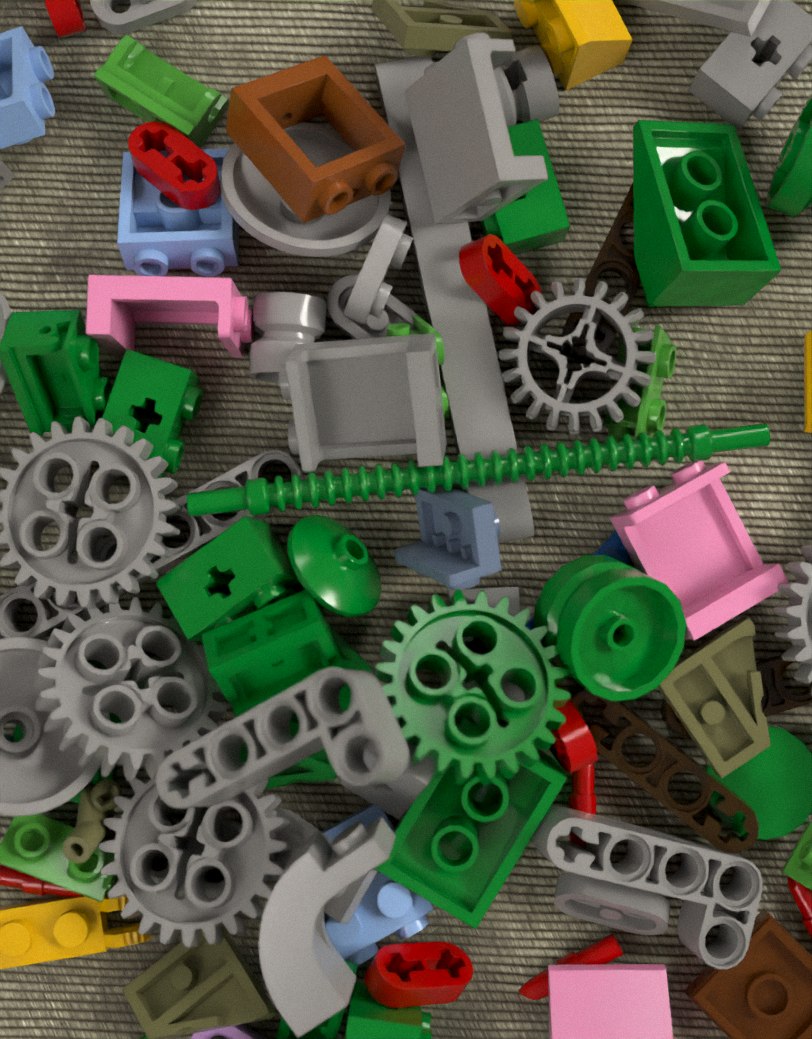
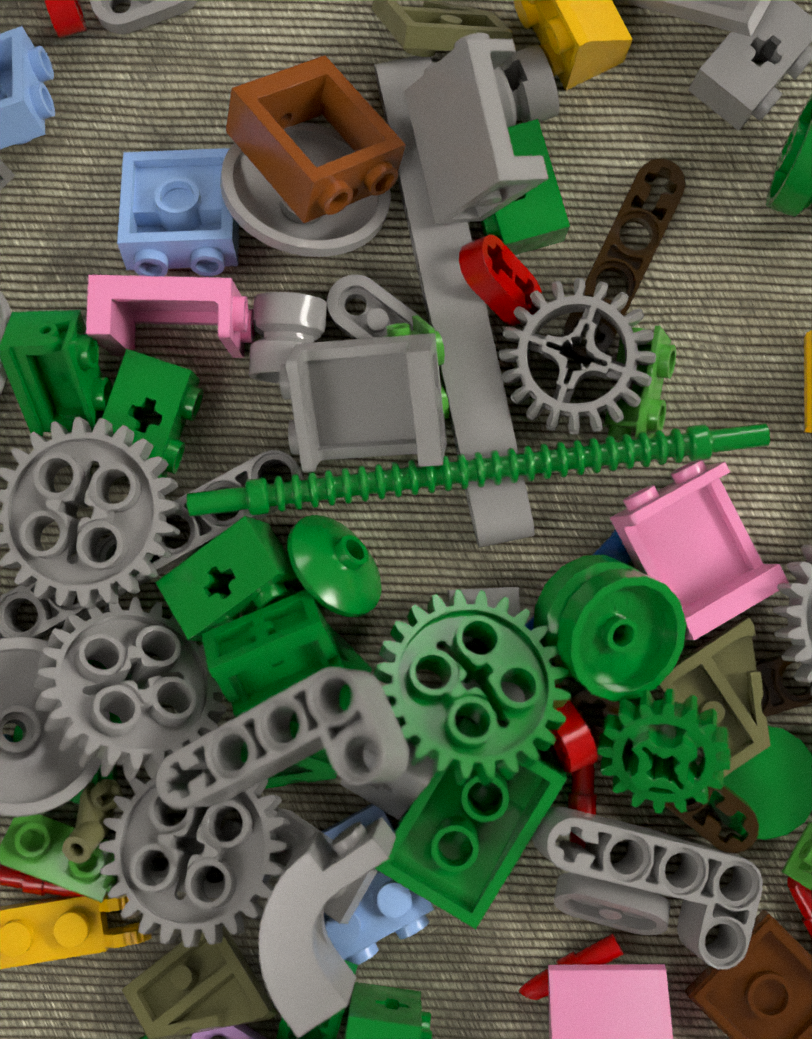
bright green hinge [94,35,229,148] -> none
red beam [128,121,221,210] -> none
light grey plate [343,213,413,324] -> none
red beam [364,941,474,1008] -> none
sand blue bracket [394,486,502,590] -> none
green slope [633,120,782,307] -> none
none -> green gear [598,688,731,814]

